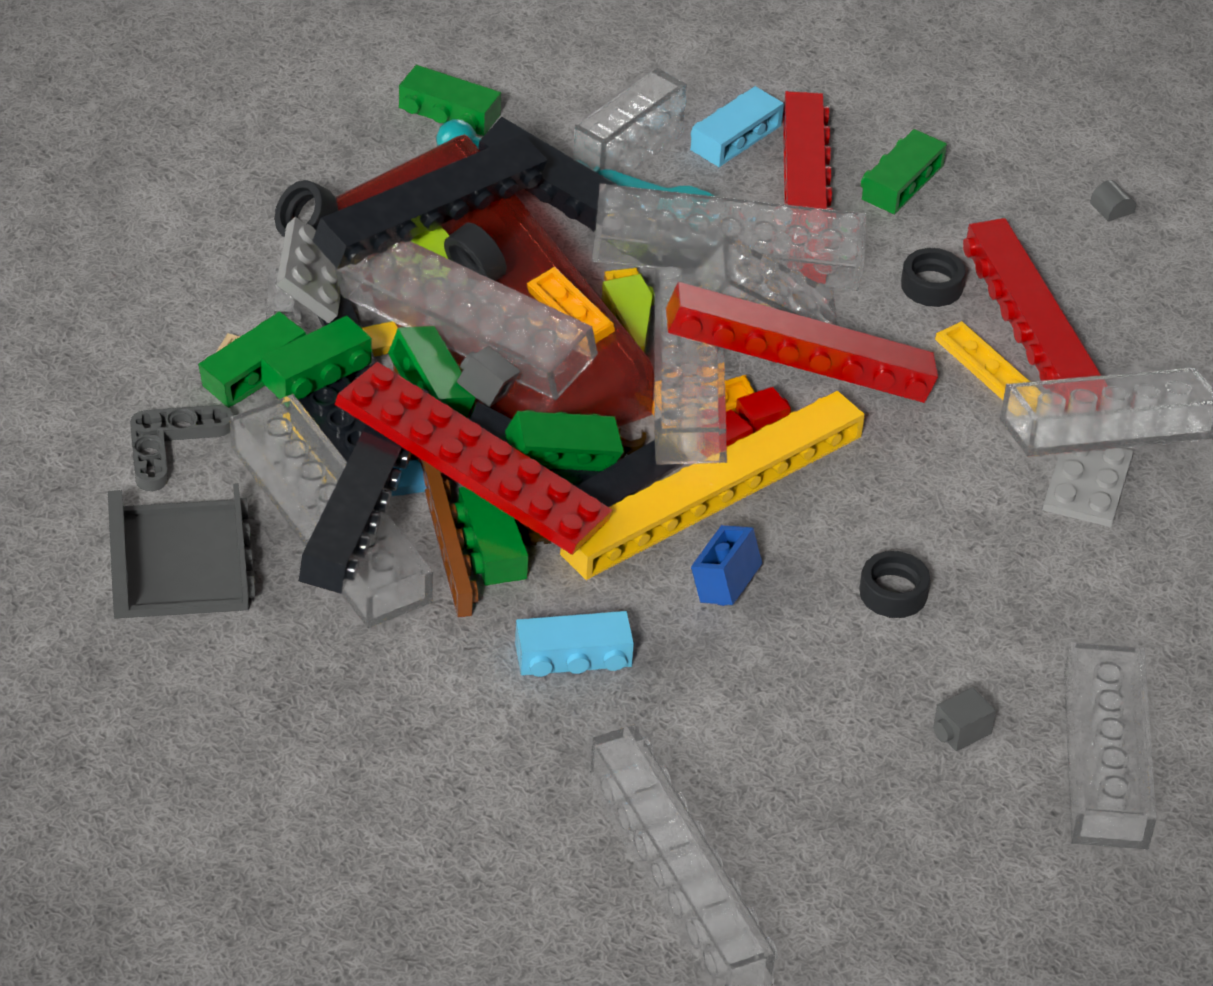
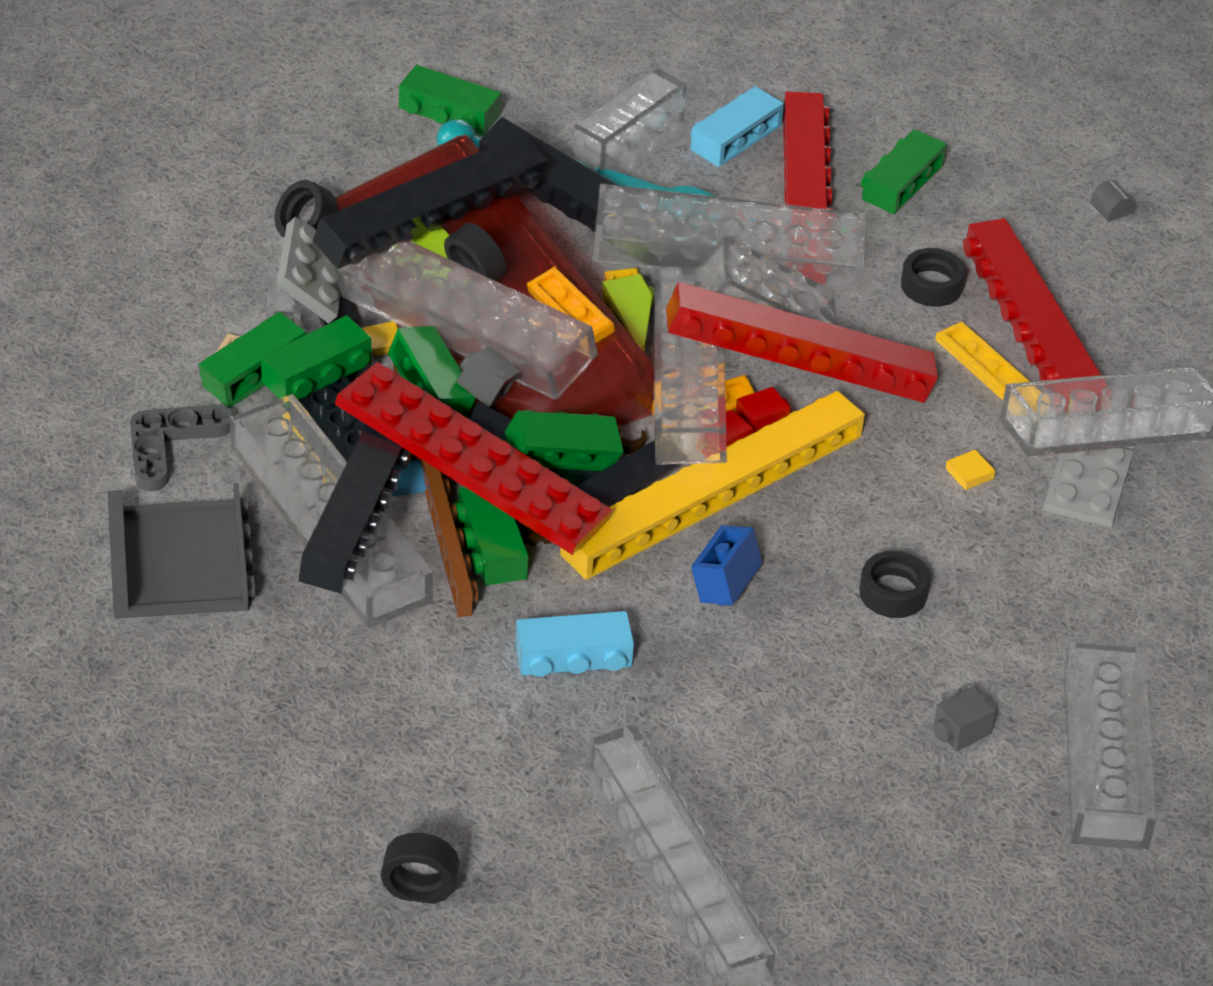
none -> black tyre [380,833,460,904]
none -> yellow tile [945,450,995,490]

